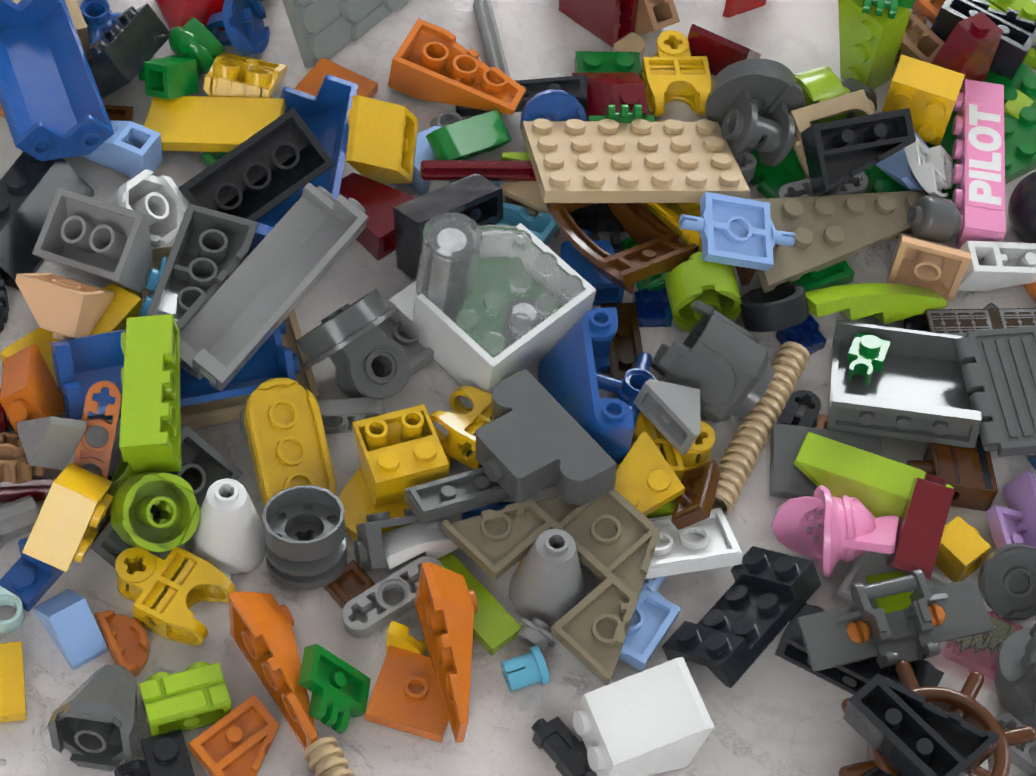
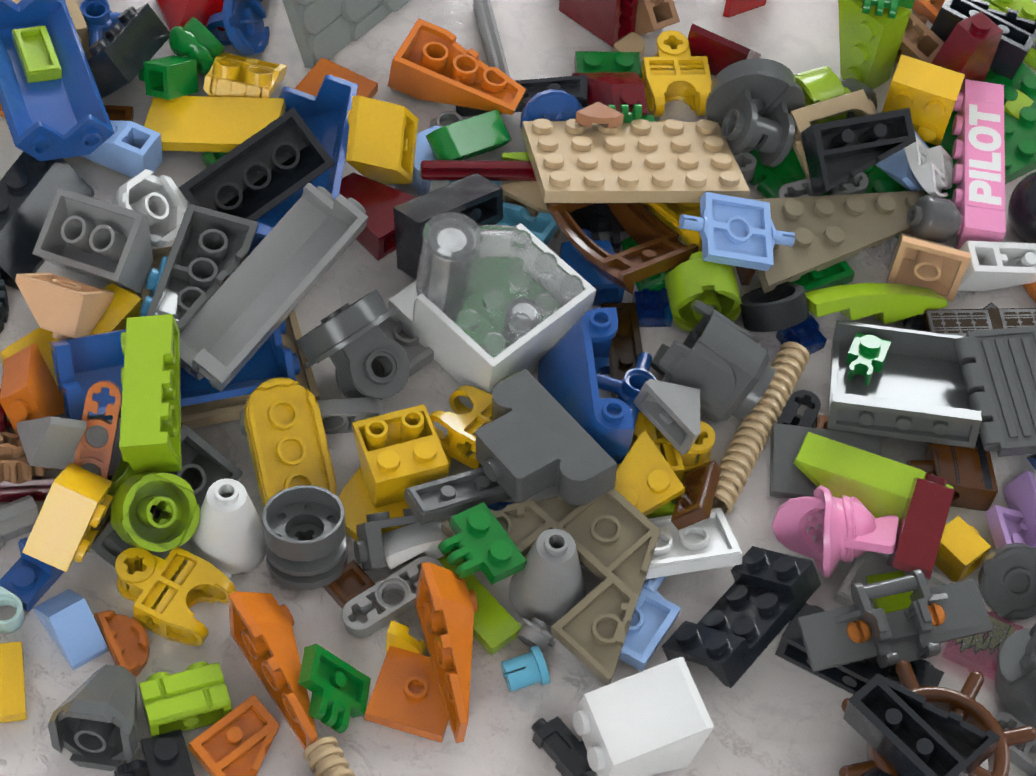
none -> lime tile [12,25,62,83]
none -> green hinge [438,502,527,585]
none -> nougat tile [575,102,624,129]

